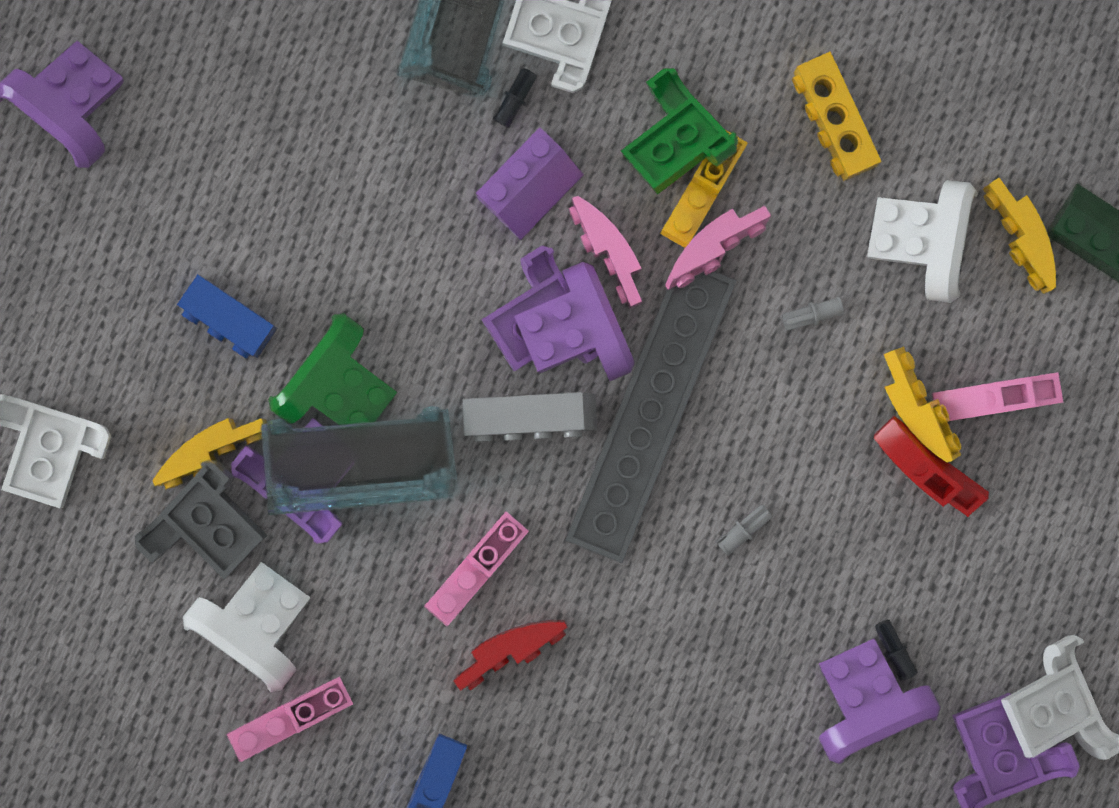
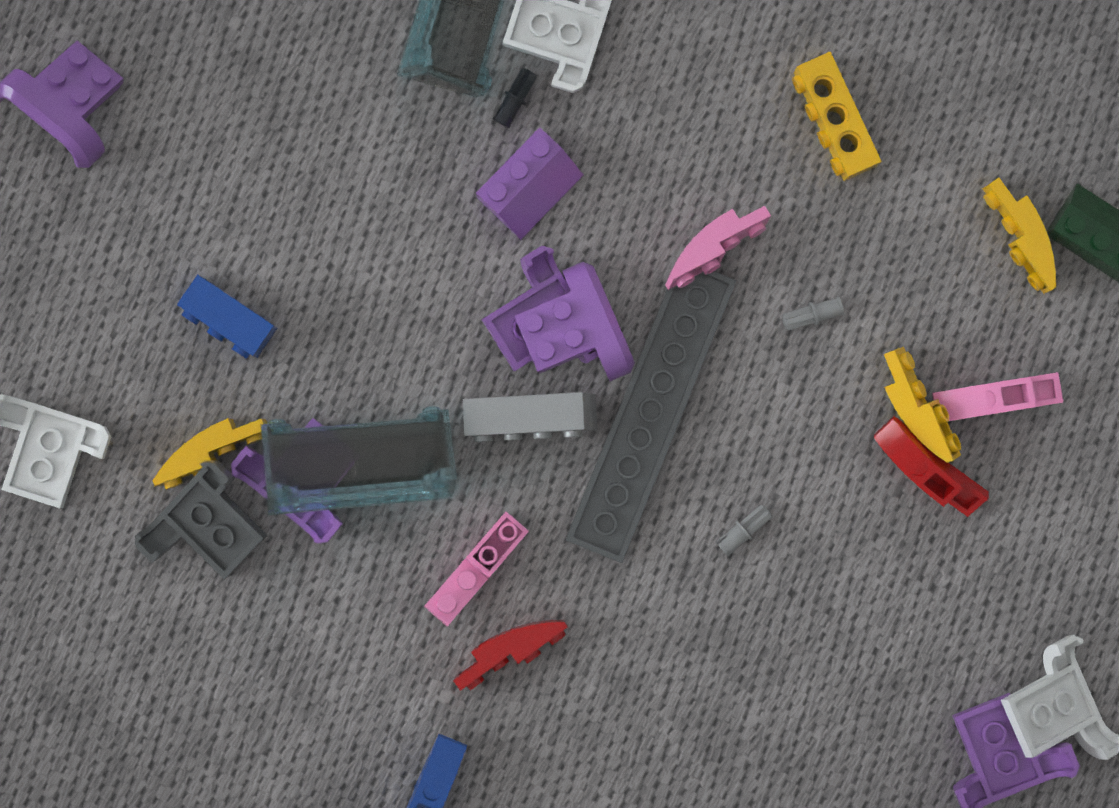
white piece [183,562,310,692] -> none
bright pink slope [227,676,353,762] -> none
green piece [268,313,397,440] -> none
bright pink slope [569,196,642,309] -> none
green piece [621,68,738,195] -> none
yellow slope [660,130,748,248] -> none
medium lavender piece [819,638,941,764] -> none
white piece [867,180,978,303] -> none
black axle [875,620,918,681] -> none

